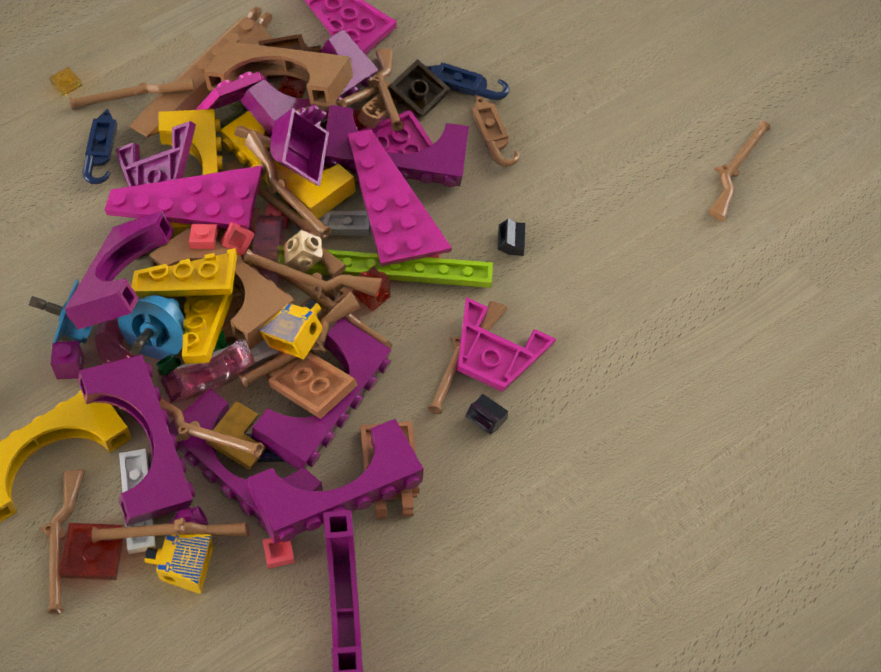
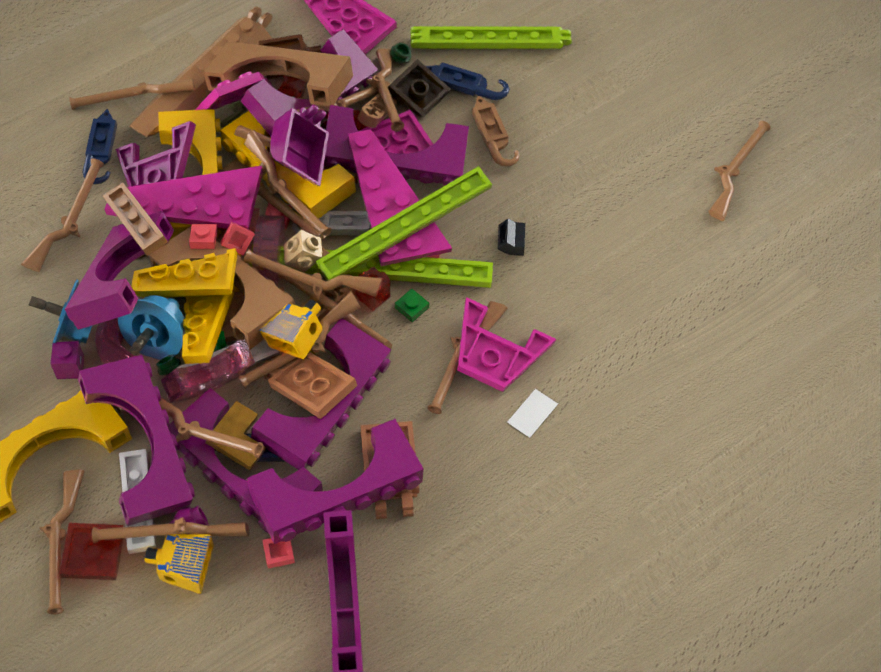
clear yellow plate [49,67,82,96] -> none
black piece [465,394,508,434] -> none
none -> medium nougat piece [21,159,104,272]
none -> medium nougat plate [103,182,168,256]
none -> lime tile [316,166,492,281]
none -> dark green plate [390,43,411,64]
none -> green plate [395,288,429,323]
none -> lime hinge [410,26,572,49]
none -> white sticker [507,389,558,438]

